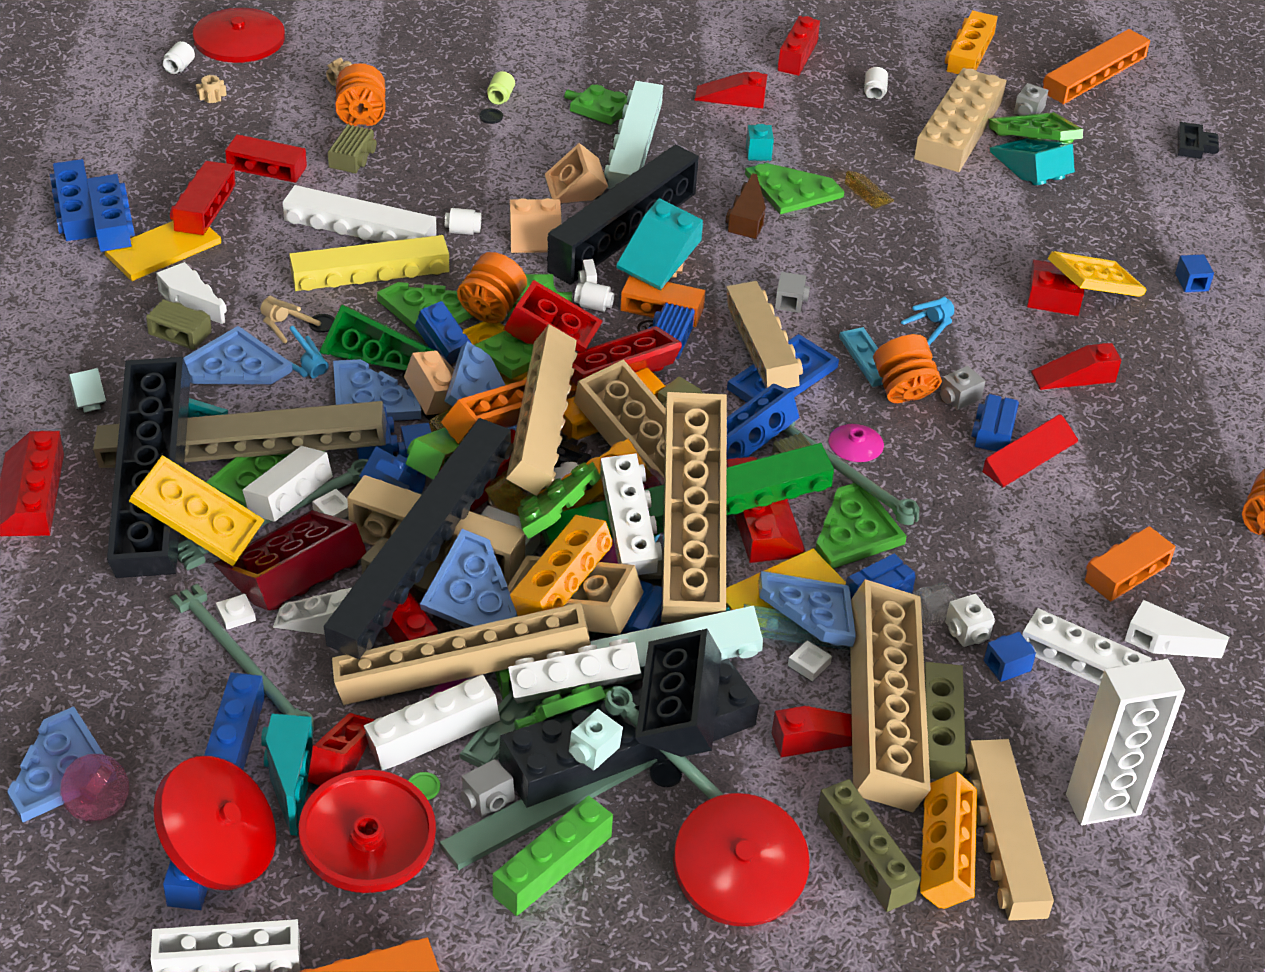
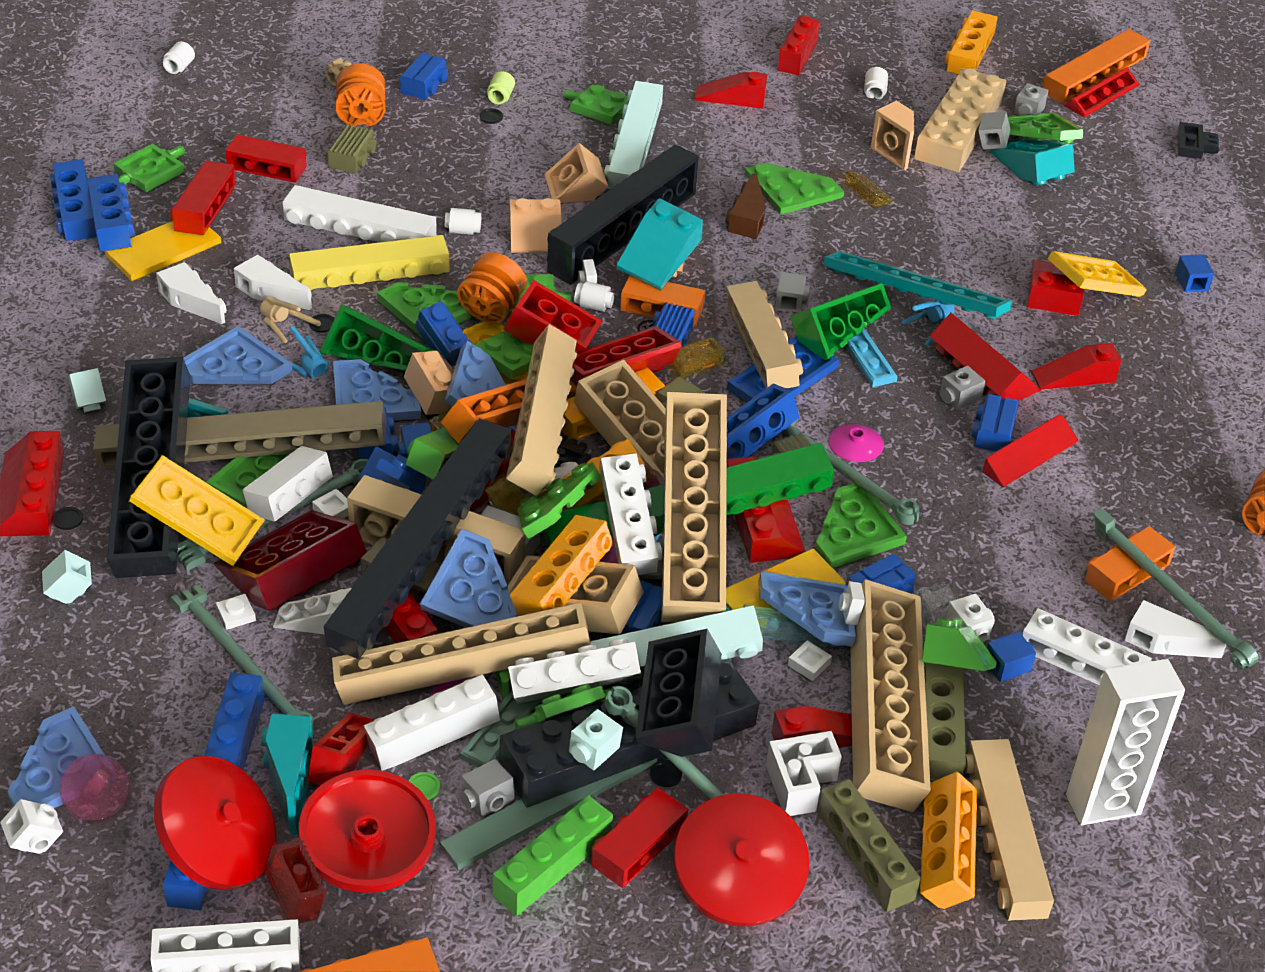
olive brick [146,299,212,350] -> none
red dish [193,8,285,63] -> none
tan gear [196,75,227,103] -> none
teal brick [746,124,774,161] -> none
orange wheel [873,334,942,403] -> none
none -> white brick [0,799,63,854]
none -> light aqua brick [42,550,92,604]
none -> black piece [53,507,83,530]
none -> bright green plate [113,143,185,192]
none -> white slope [234,255,312,310]
none -> clear red brick [264,839,328,924]
none -> blue brick [400,53,448,100]
none -> red brick [591,788,689,889]
none -> clear yellow slope [671,336,726,379]
none -> white brick [766,731,842,816]
none -> green wedge [790,283,891,360]
none -> teal plate [824,251,1012,318]
none -> white plate [839,581,865,625]
none -> light nougat slope [871,100,914,170]
none -> bright green slope [922,617,997,671]
none -> red slope [930,312,1041,401]
none -> light grey brick [978,111,1010,149]
none -> red slope [1064,67,1140,118]
none -> sand green hinge [1095,509,1259,669]

